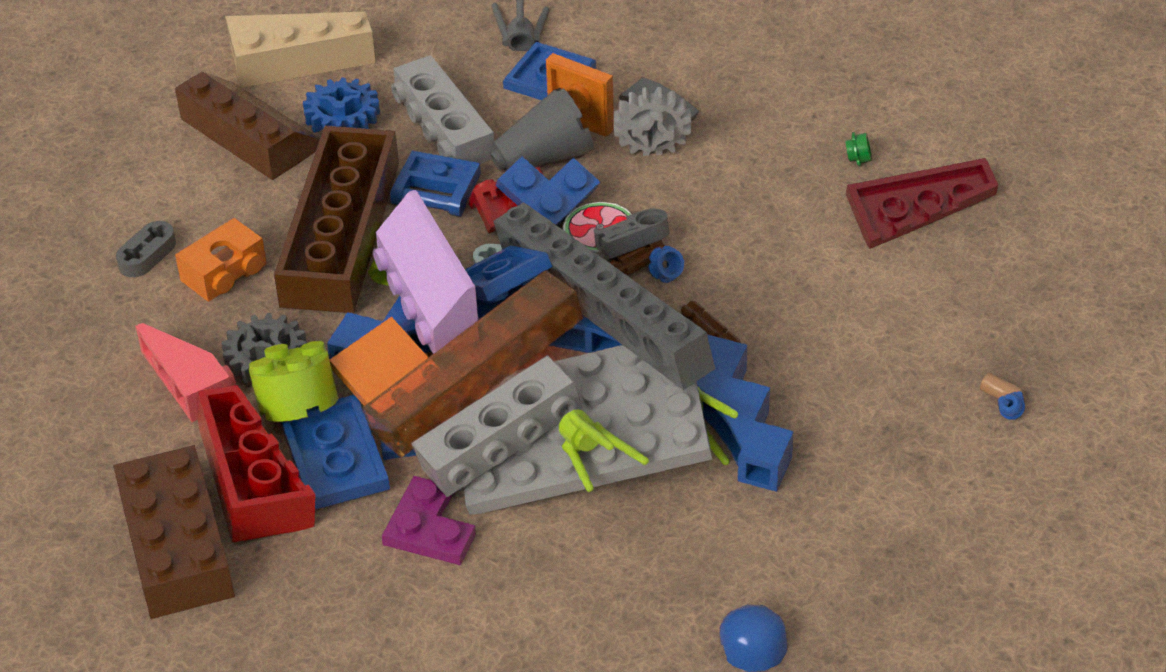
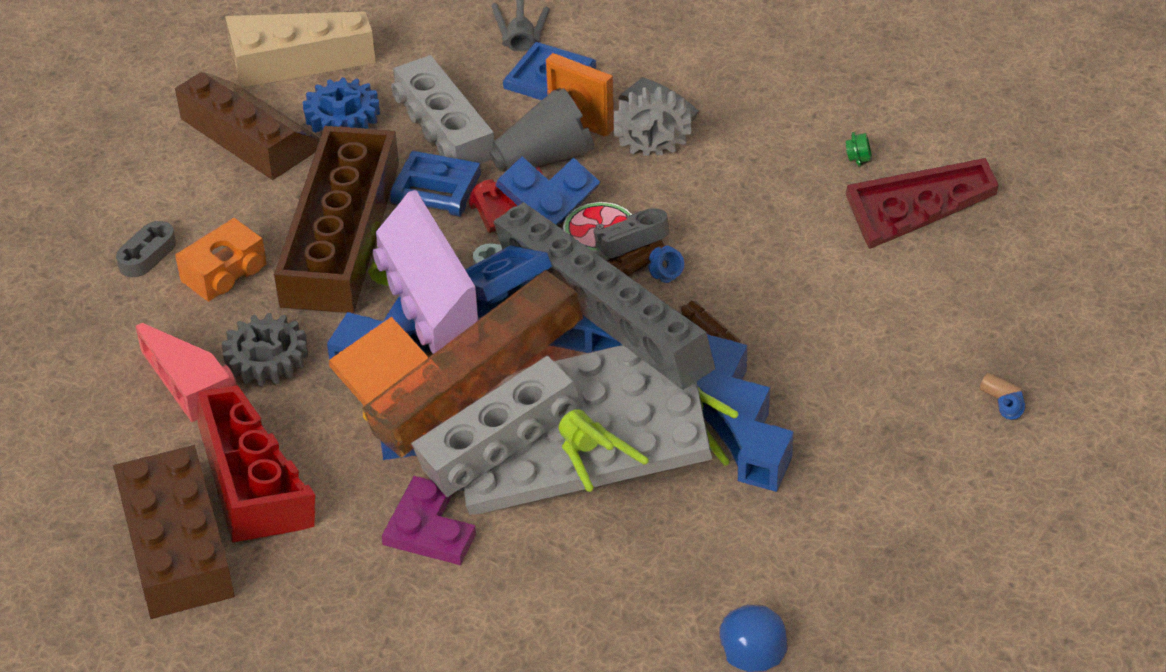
lime brick [249,341,338,422] -> none
blue plate [280,395,390,509] -> none

